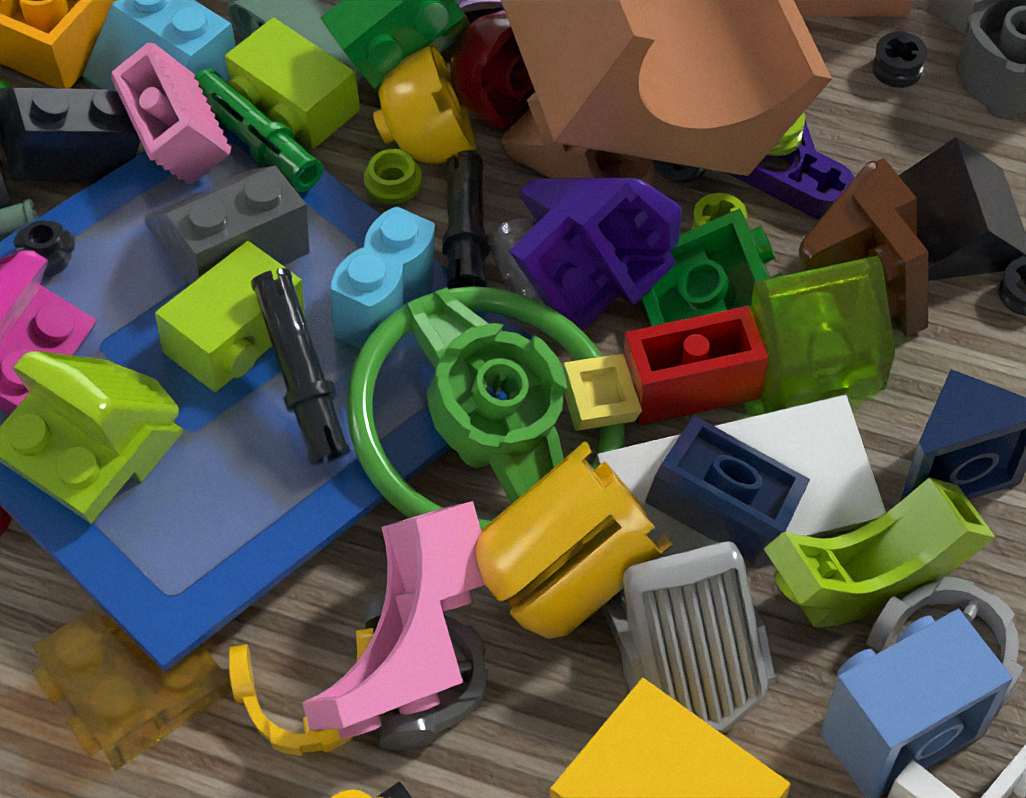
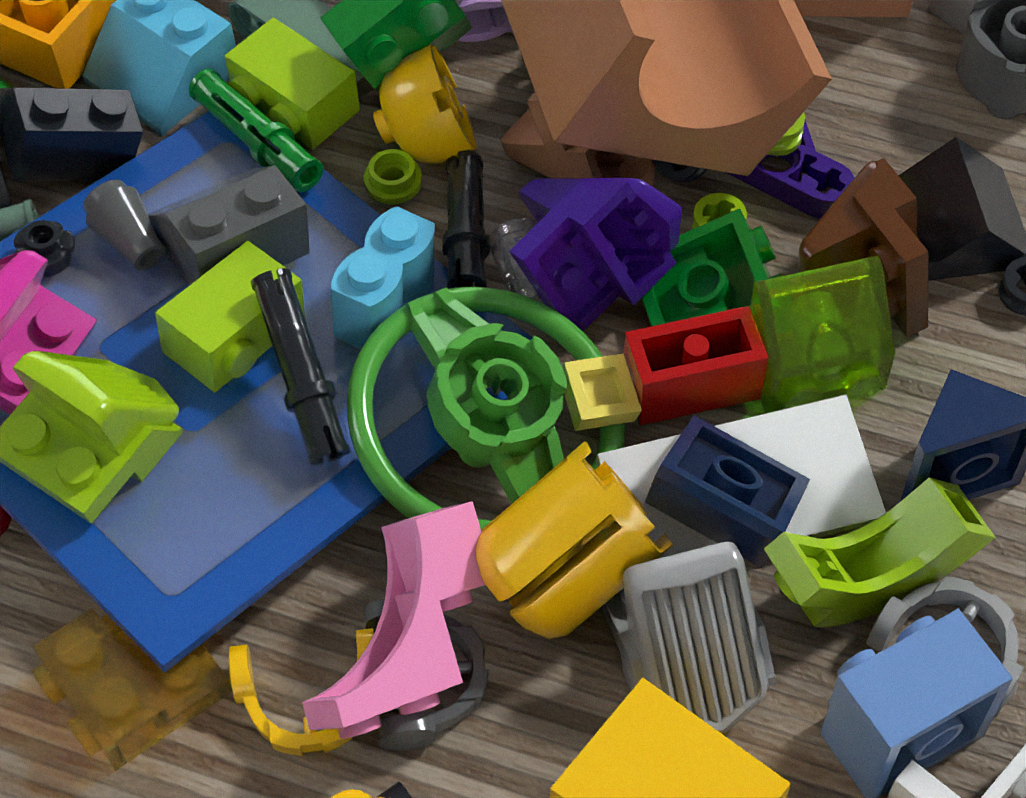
bright pink brick [111,43,232,184] -> none
dark red cylinder [450,11,535,129] -> none
black bush [873,31,927,88] -> none
none -> dark grey cone [83,179,166,271]

